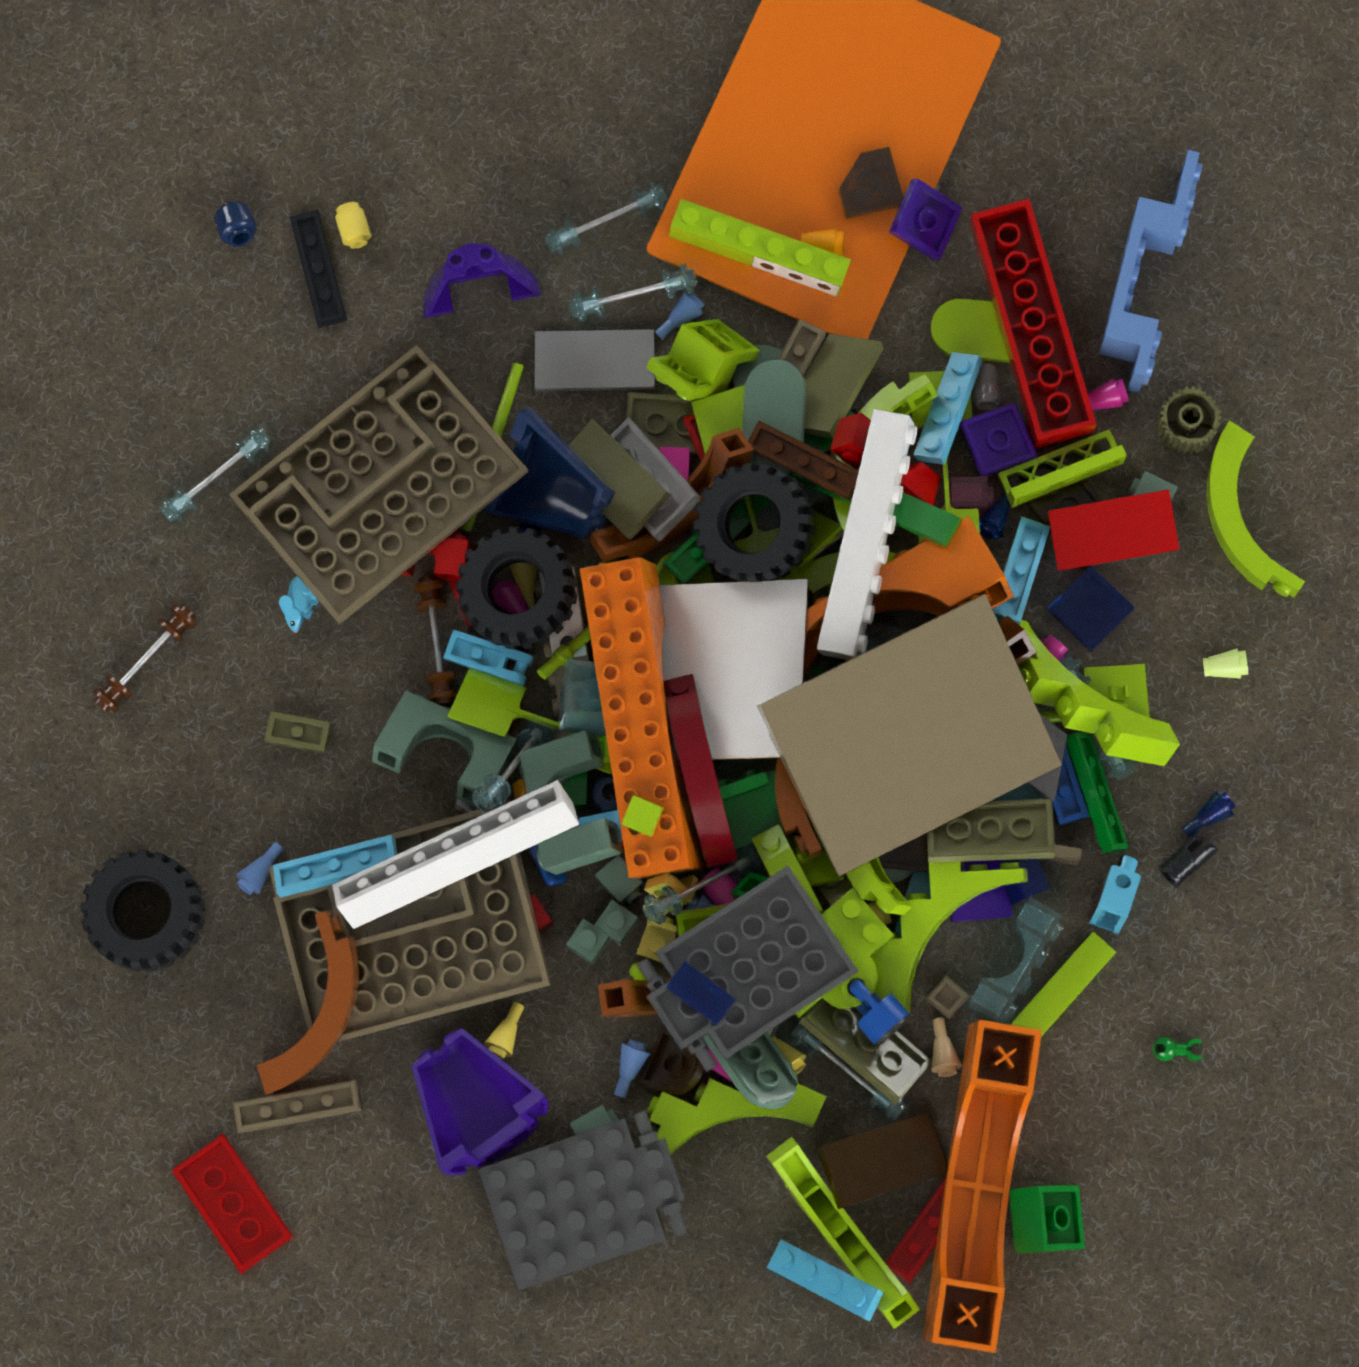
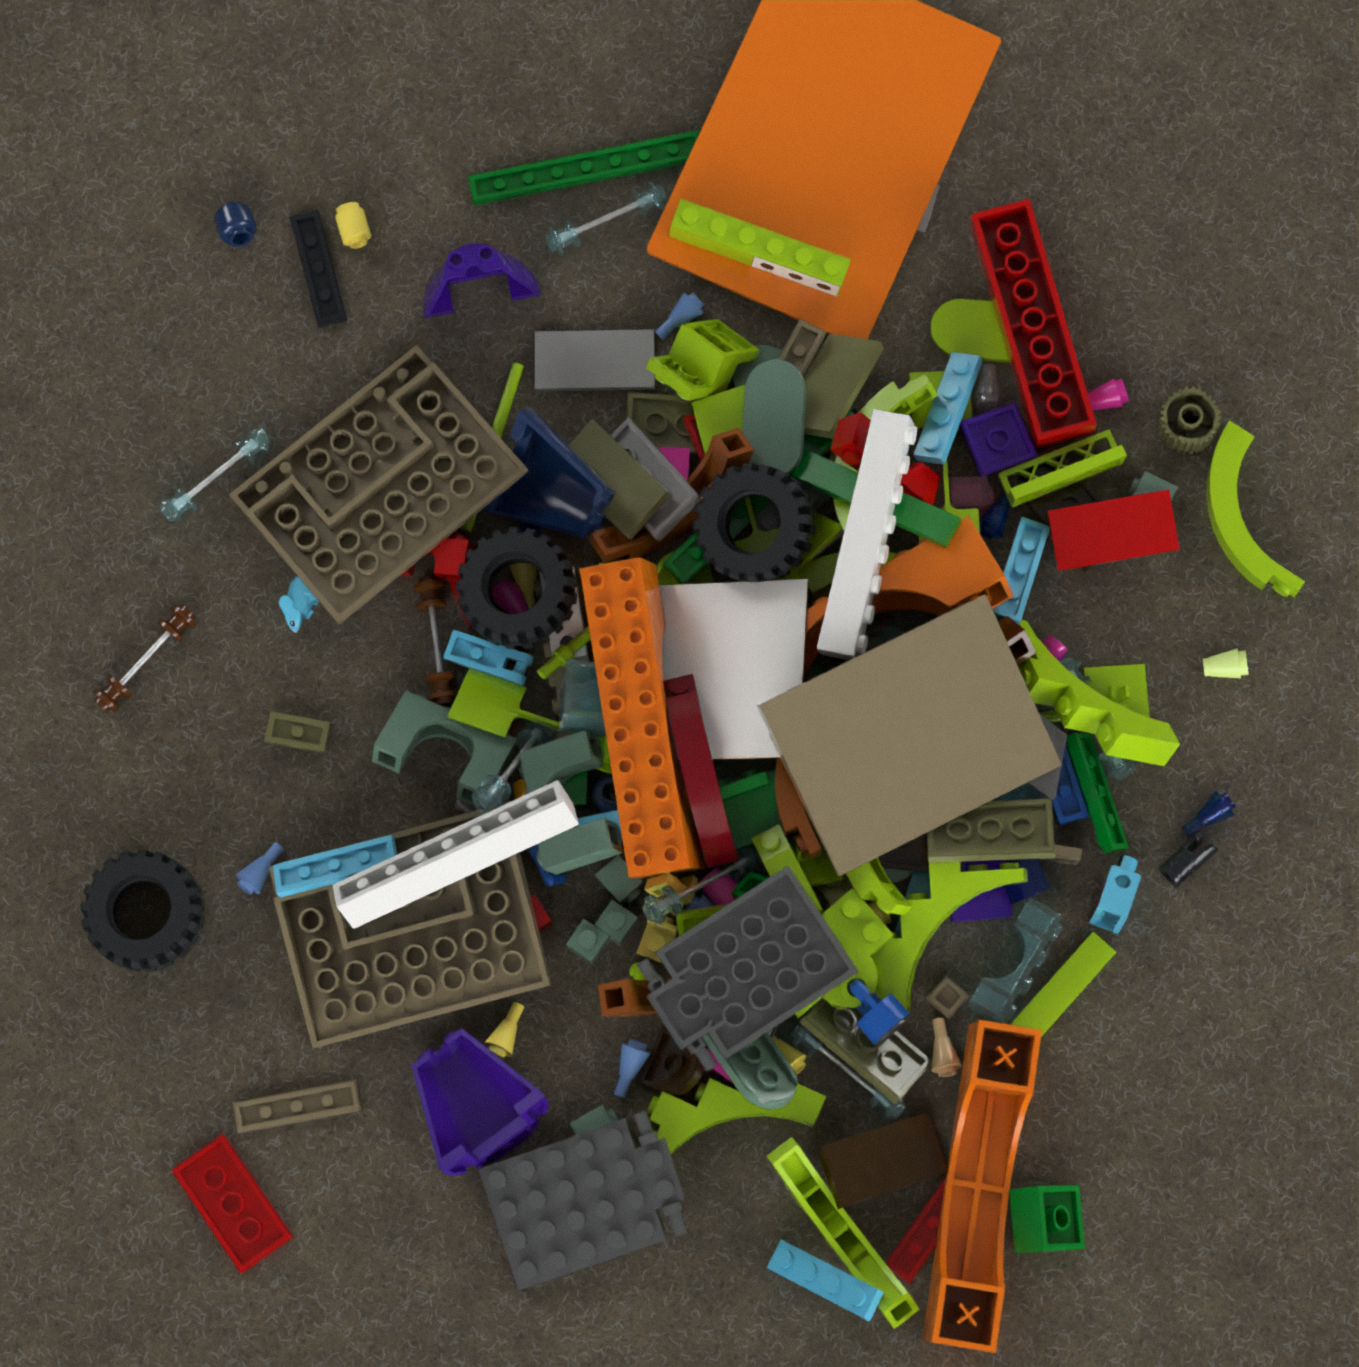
dark orange arch [257,909,359,1095] -> none
clear light blue axle [569,264,698,322] -> none
lime tile [621,795,664,837] -> none
clear blue tile [665,961,736,1026] -> none
reddish brown tile [748,421,859,502] -> none
light orange cone [801,228,845,256] -> none
clear smoke plate [838,147,903,219] -> none
dark purple plate [889,178,963,261] -> none
clear blue plate [1047,566,1135,652] -> none
medium blue bracket [1099,150,1203,393] -> none
green arm [1152,1037,1202,1062] -> none
none -> green tile [468,130,700,206]

